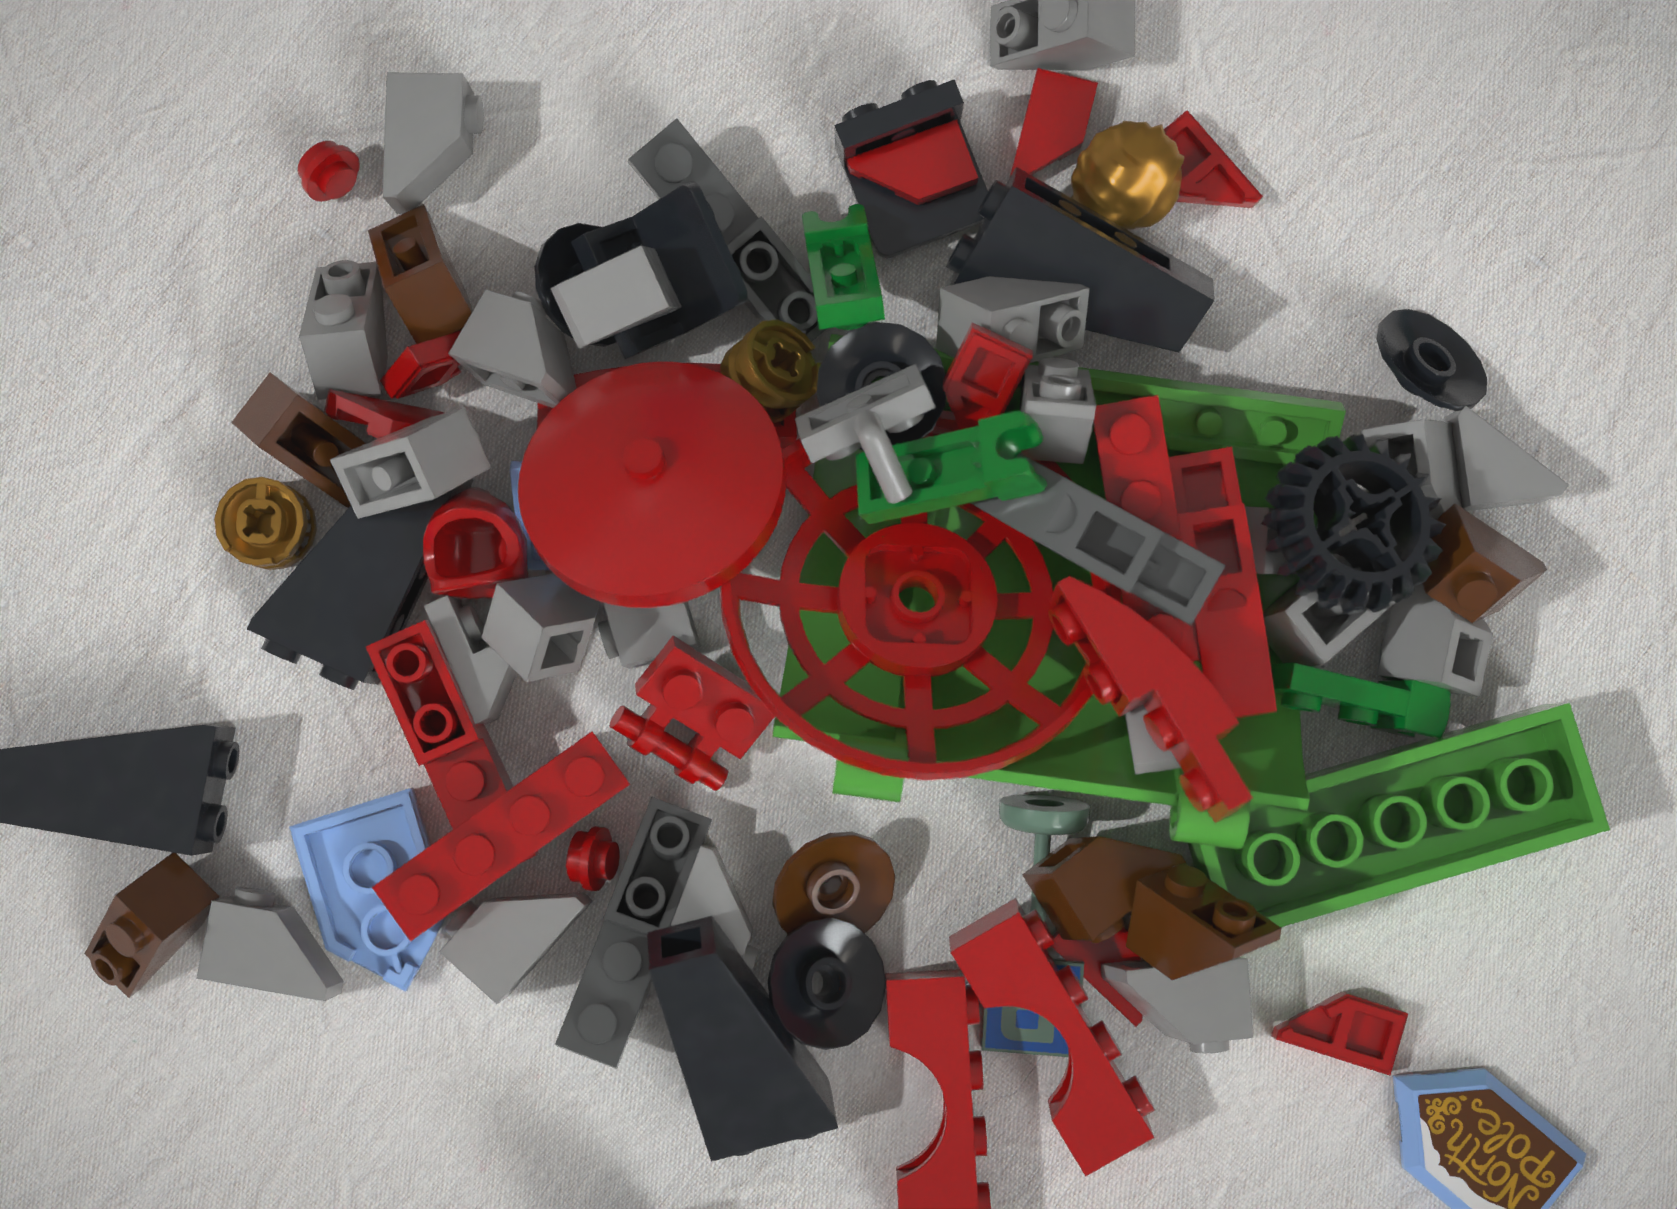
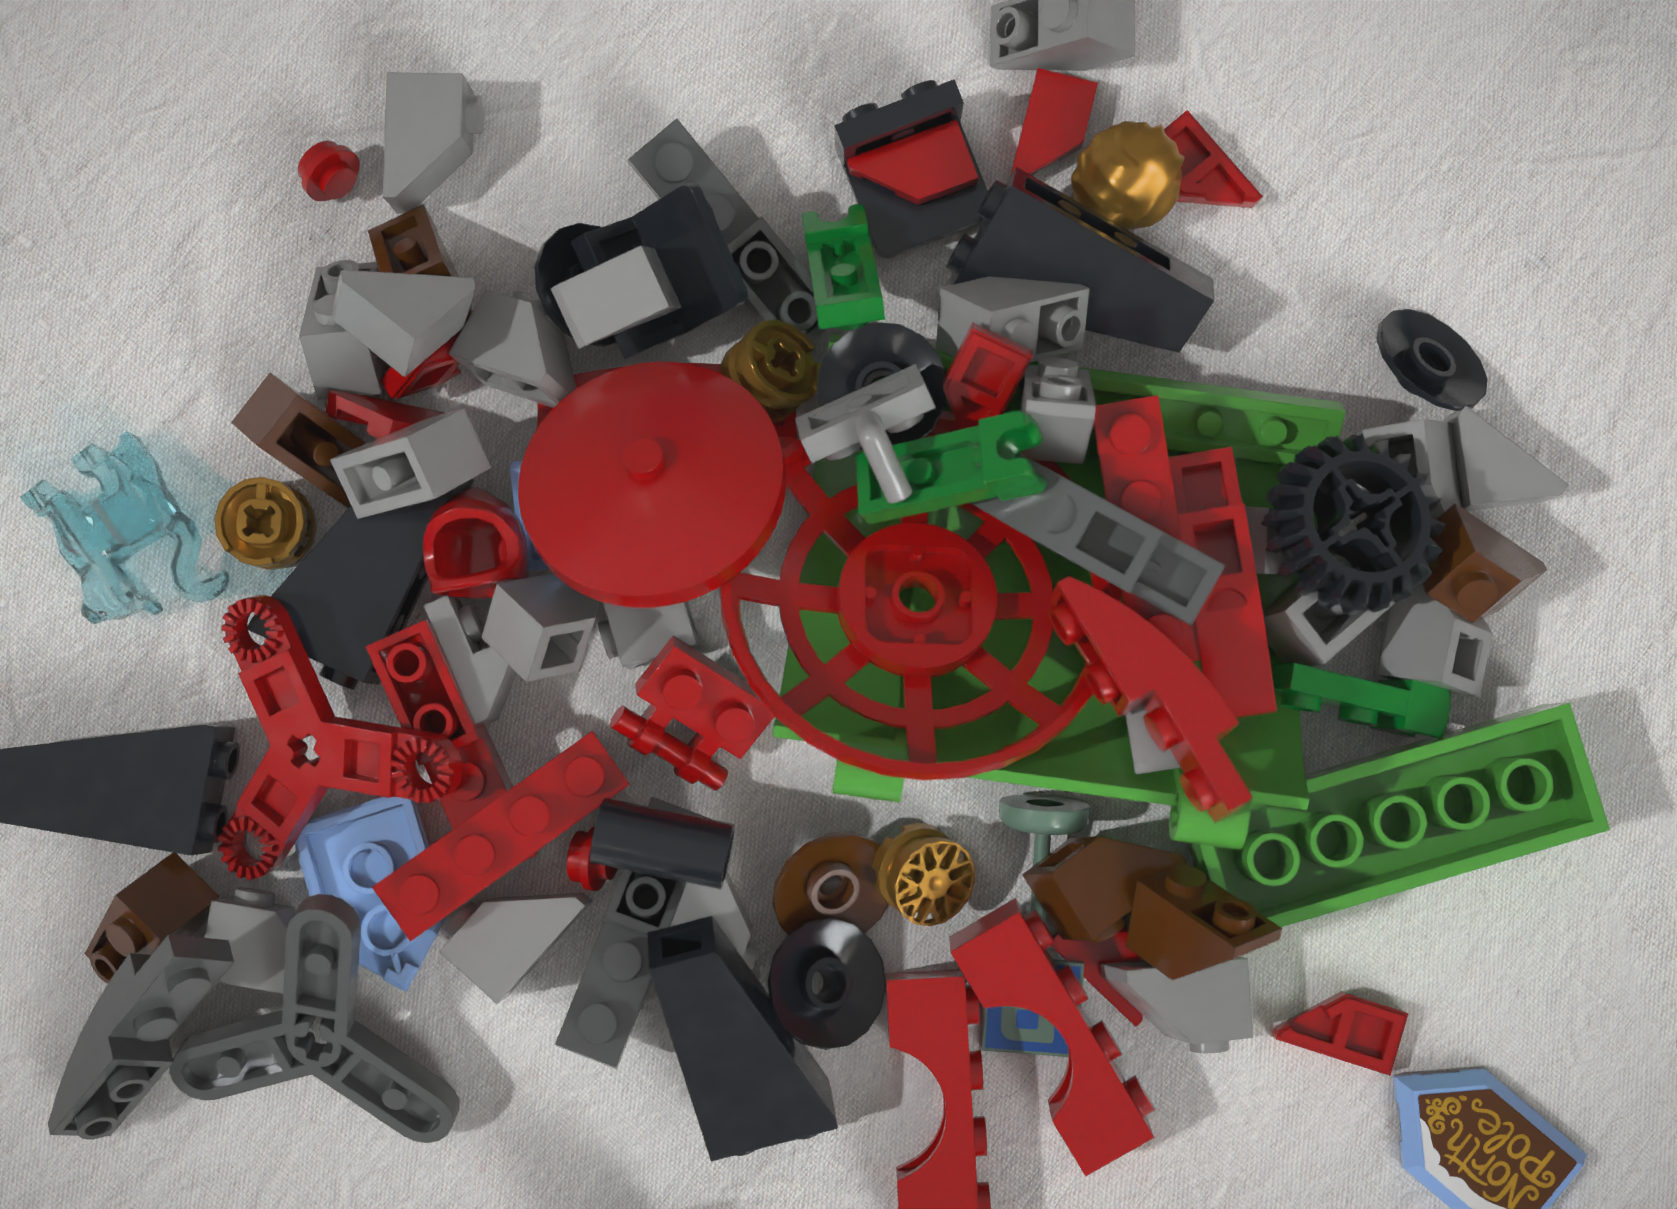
none -> clear light blue animal [20,431,230,624]
none -> dark grey slope [48,934,234,1140]
none -> dark grey piece [169,894,459,1143]
none -> red piece [218,595,463,880]
none -> light grey slope [332,270,475,377]
none -> black pin [590,798,735,890]
none -> pearl gold wheel [872,823,975,927]

